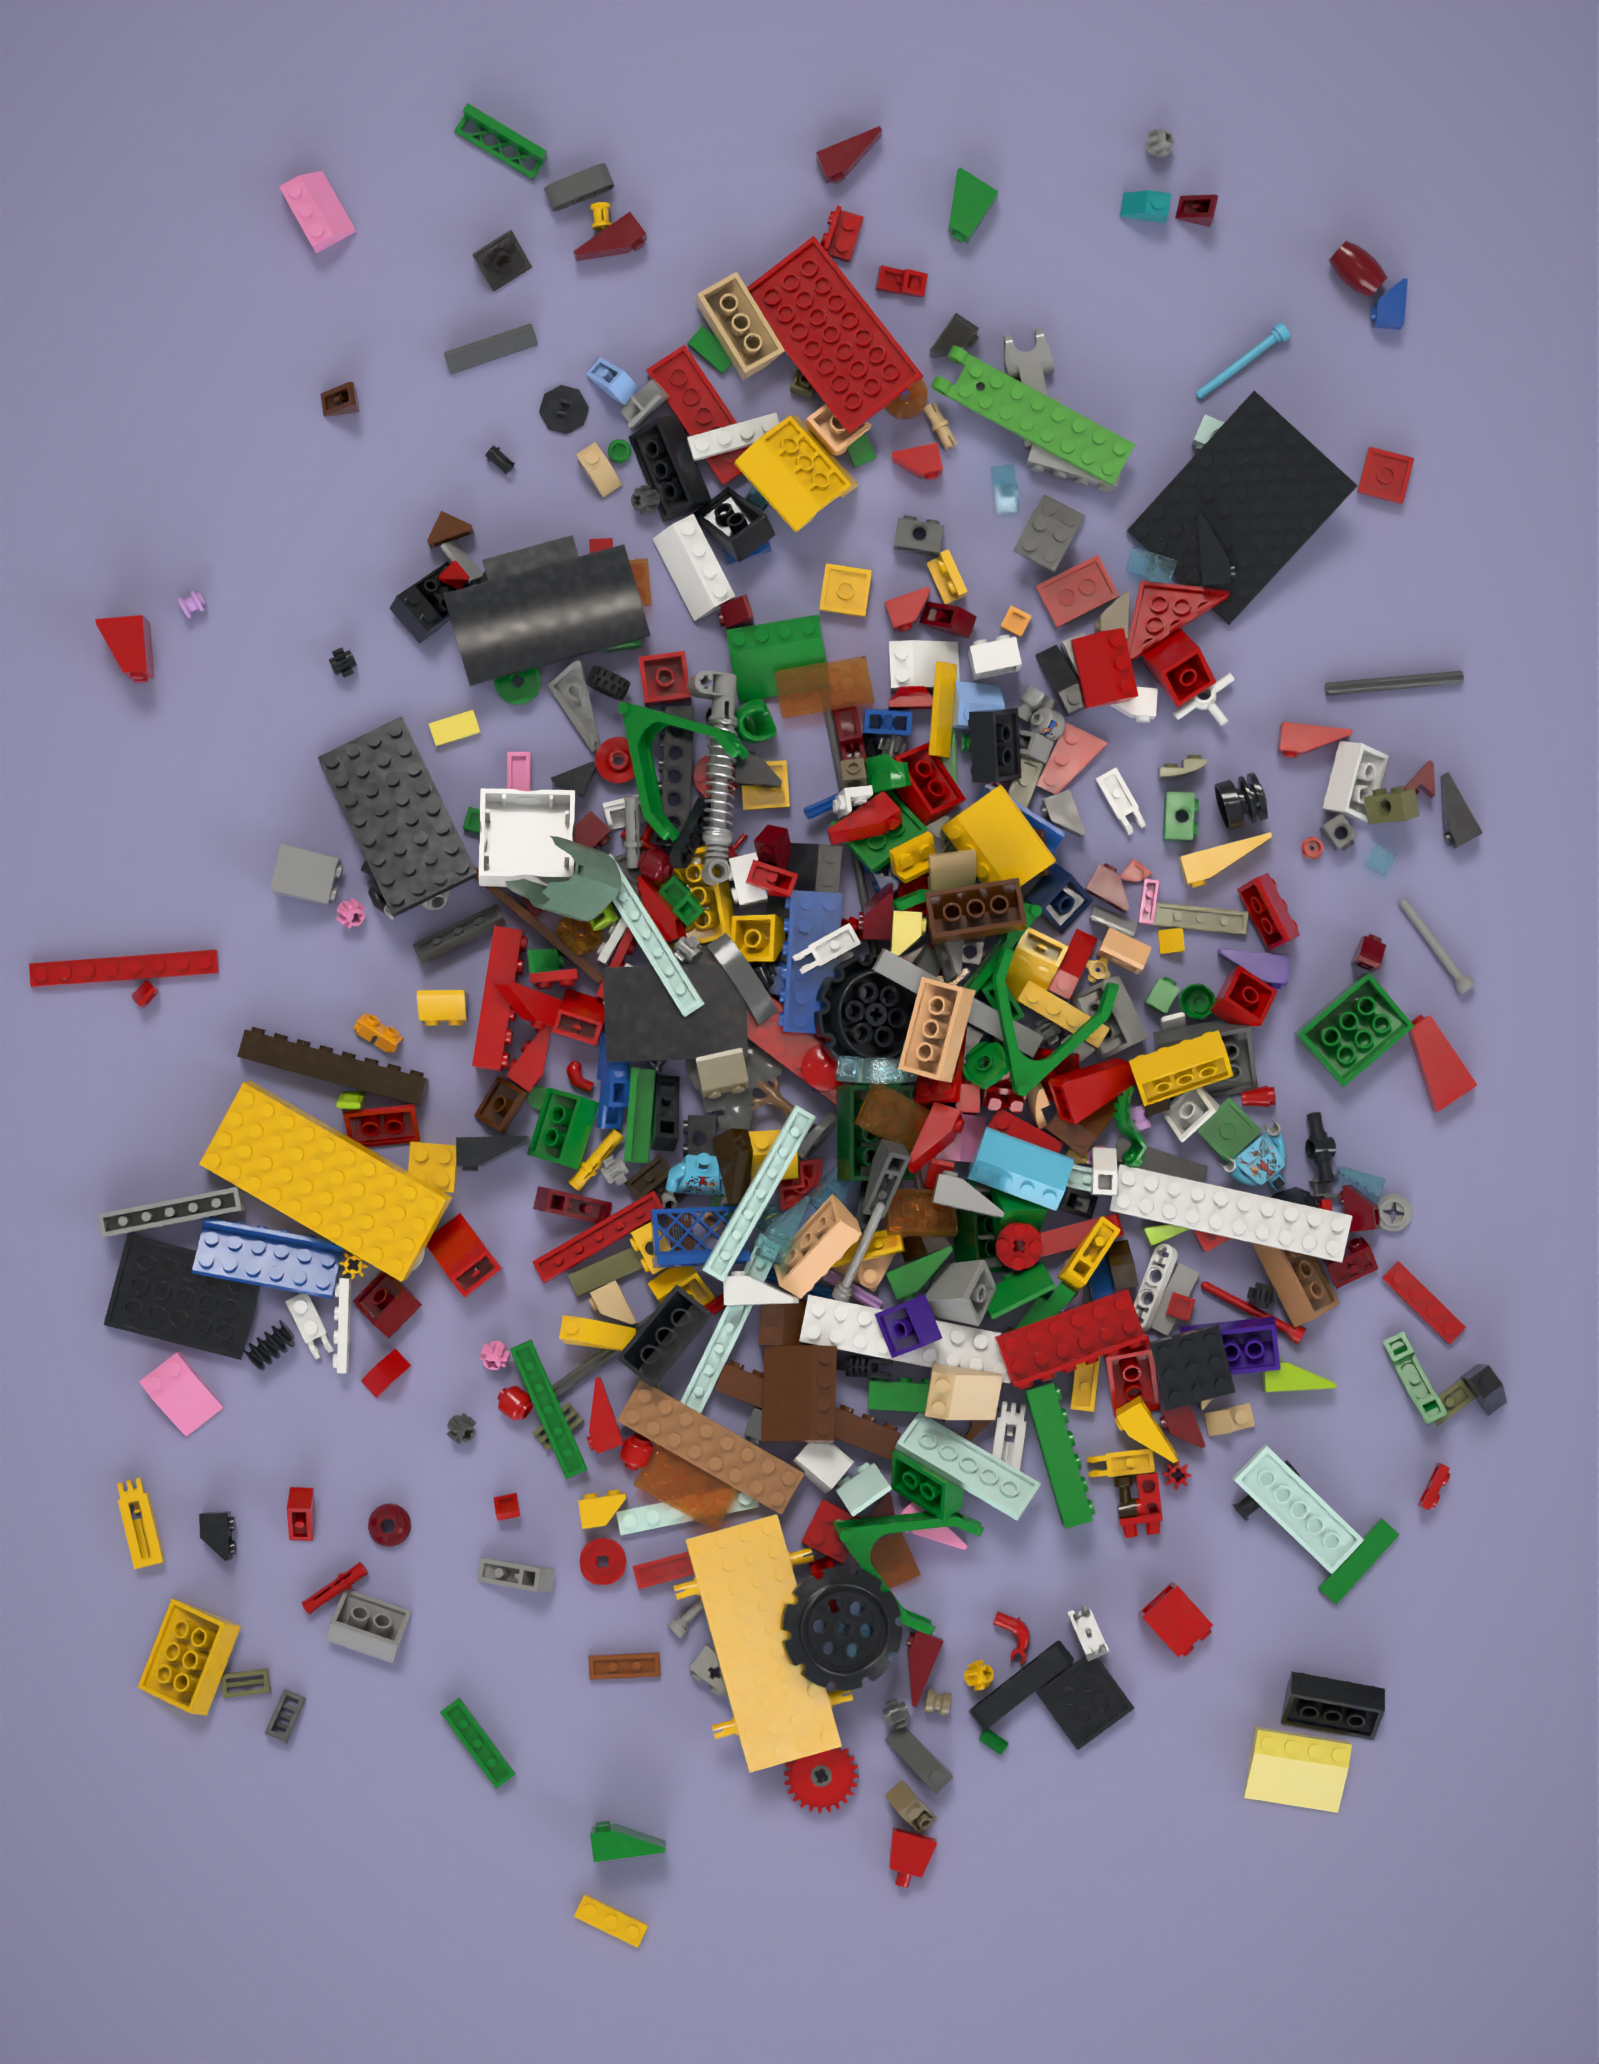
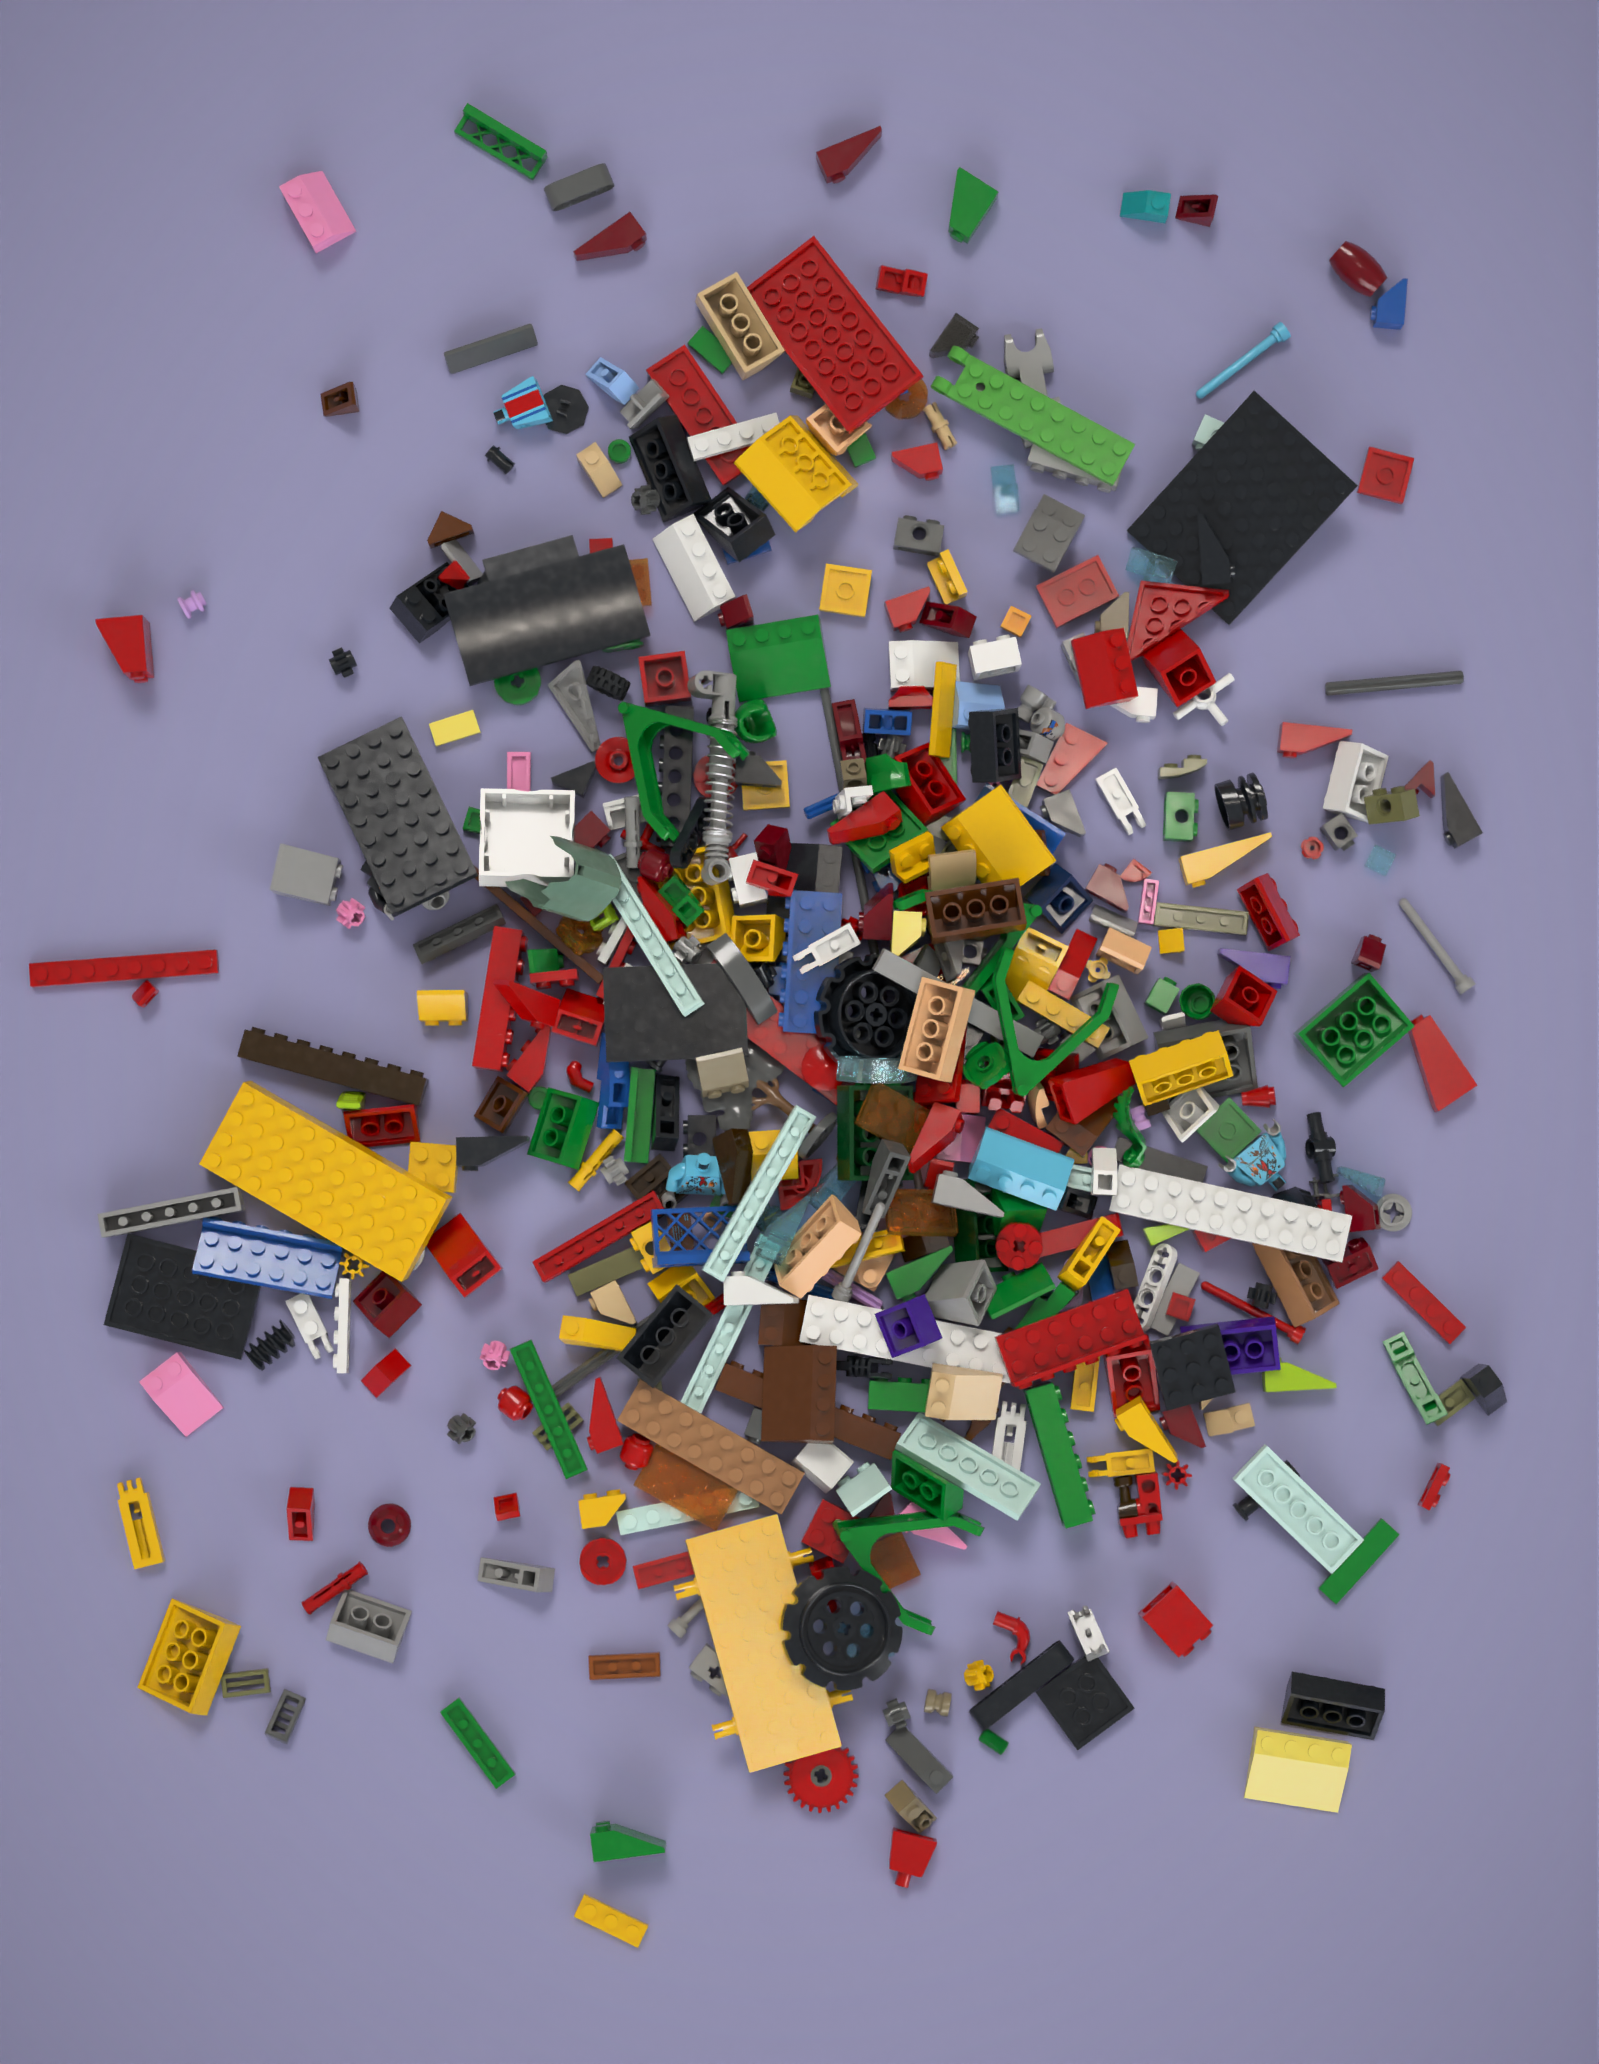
black slope [199,1511,236,1561] -> none
light orange hinge [353,1013,404,1054] -> none
clear smoke slope [472,230,532,292] -> none
dark red slope [533,1186,612,1223] -> none
yellow bush [590,202,612,231] -> none
clear orange plate [774,655,874,719] -> none
red bracket [821,205,863,263] -> none
dark red slope [905,1630,944,1707] -> none
black slope [1035,644,1085,717] -> none
light grey gear [1145,128,1174,158] -> none
none -> torso [493,376,553,429]

